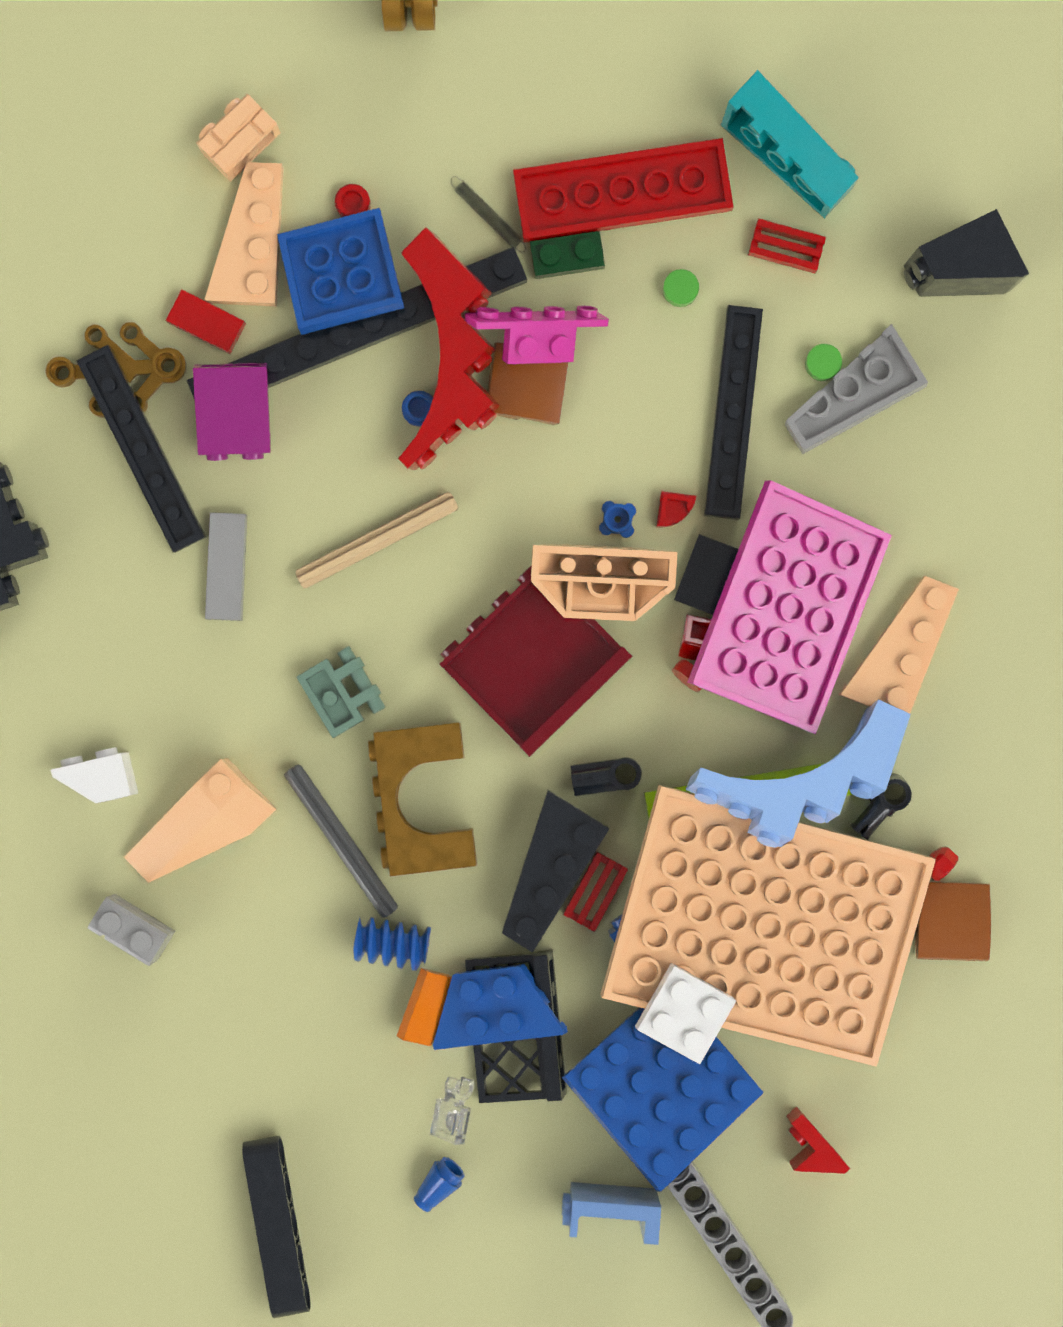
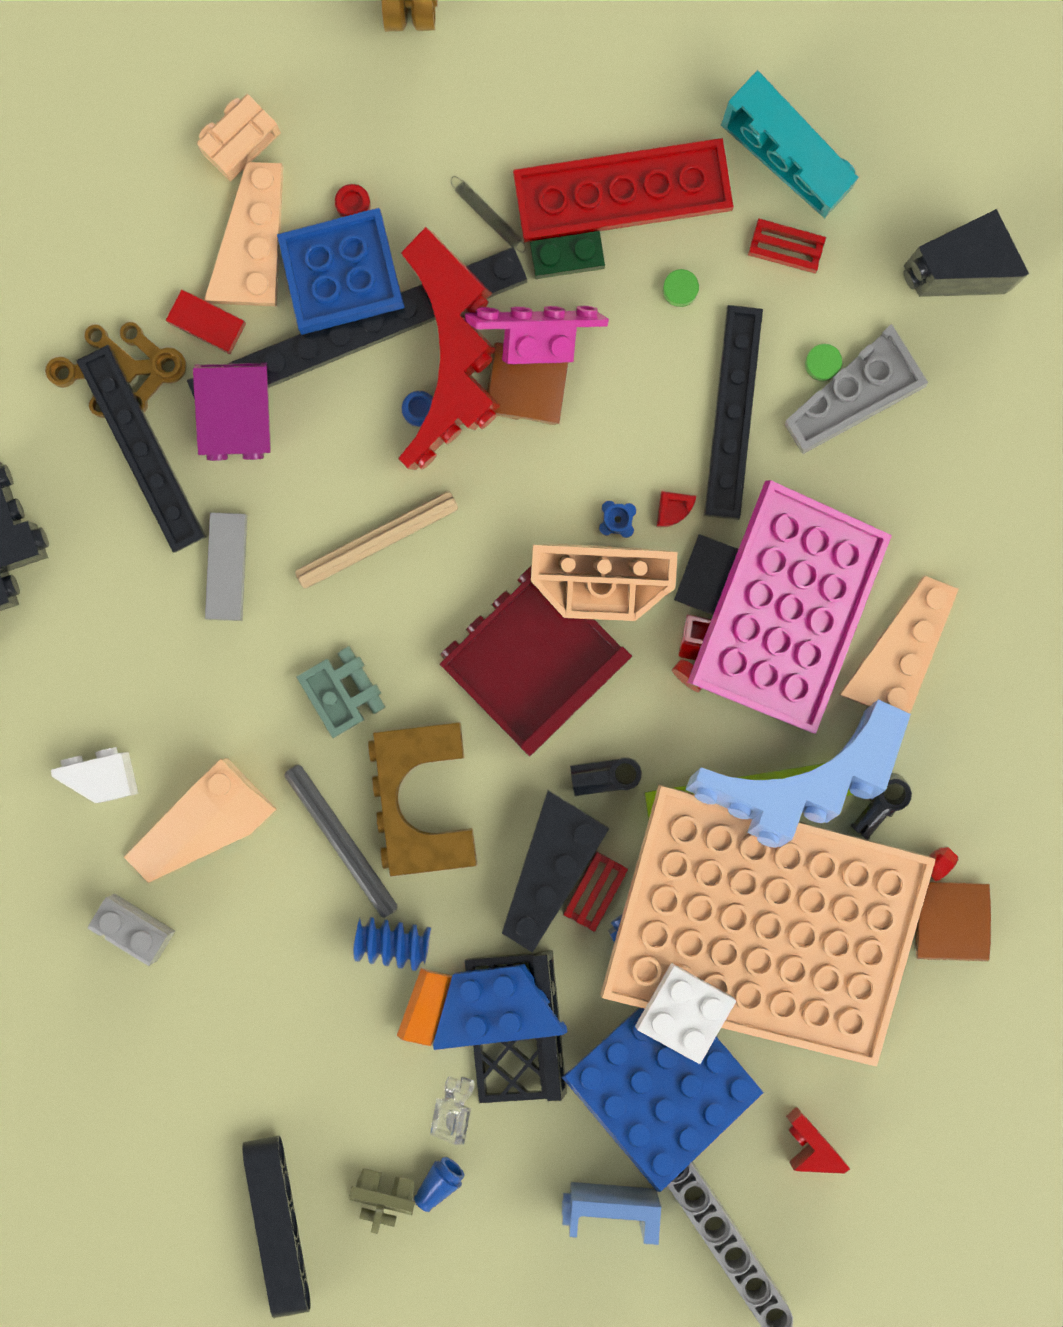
none -> olive hips [349,1168,415,1234]

